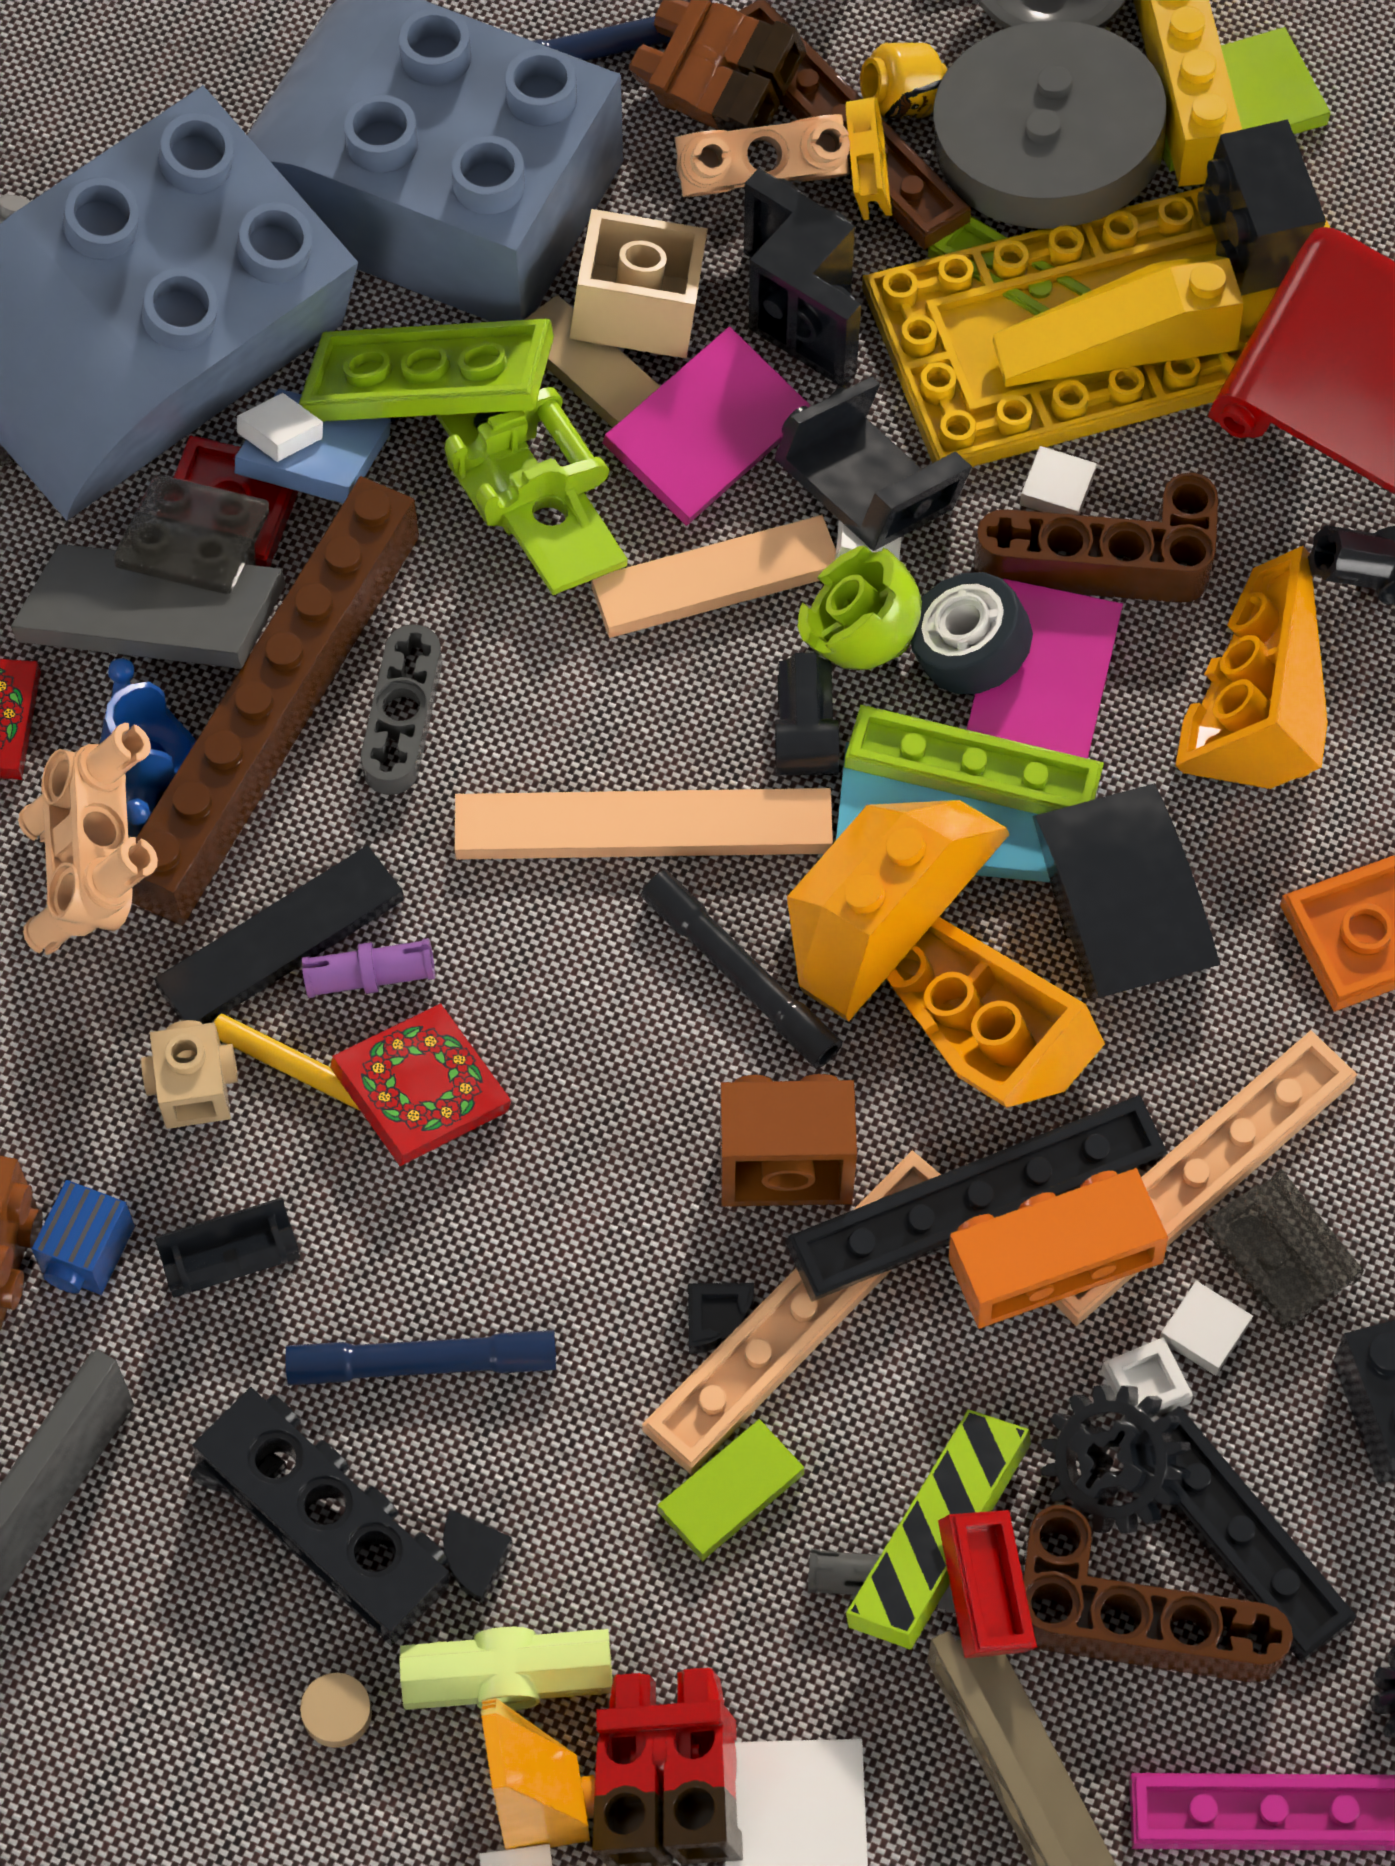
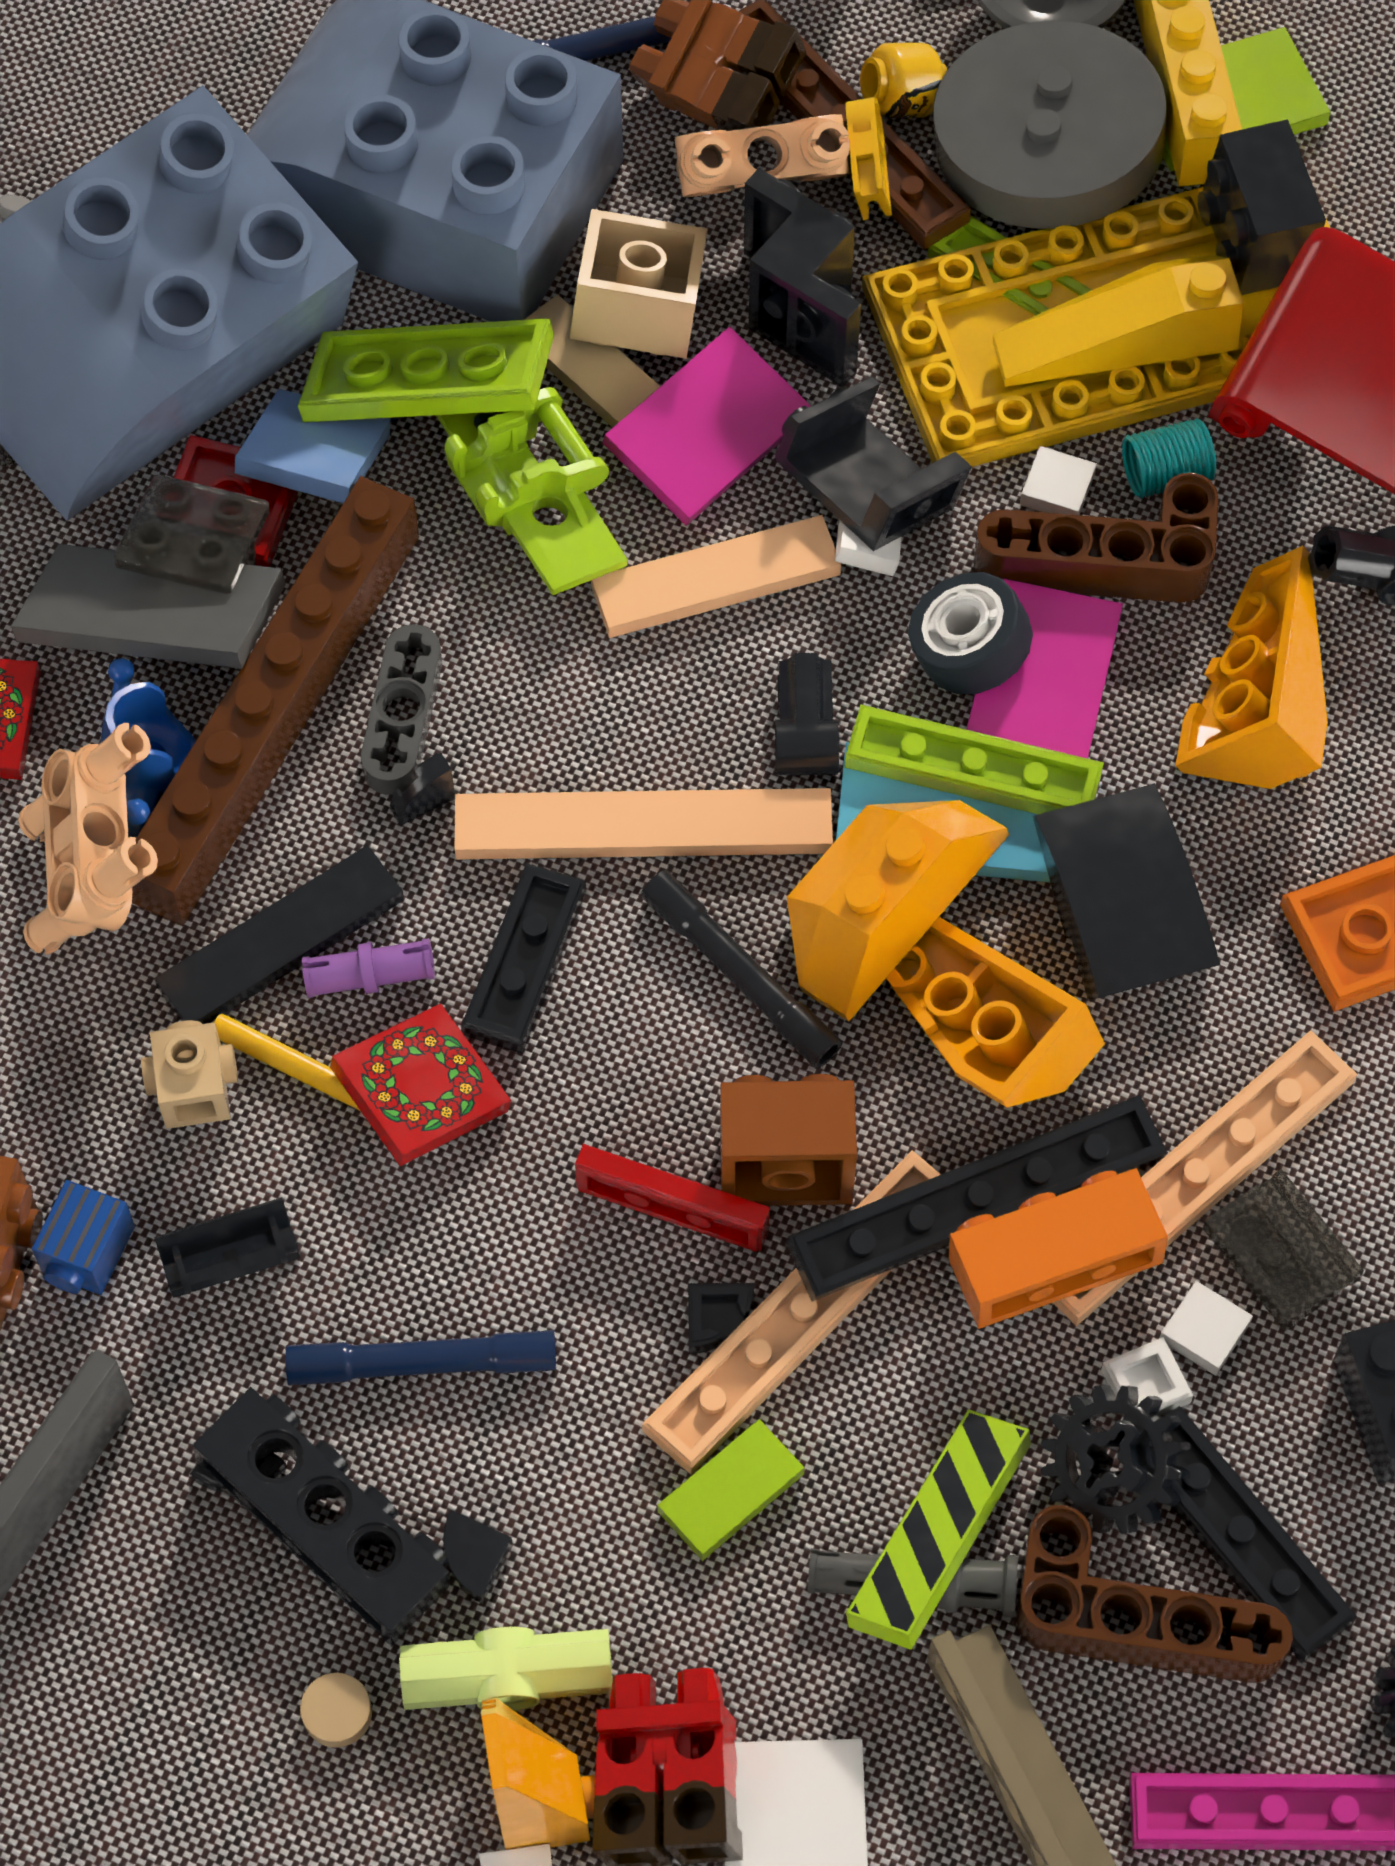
white tile [237,393,323,462] -> none
lime cylinder [797,545,922,671] -> none
red tile [938,1510,1037,1658] -> none
none -> black tile [390,753,455,826]
none -> black tile [461,863,586,1054]
none -> red tile [575,1143,770,1252]
none -> teal piece [1122,418,1216,499]

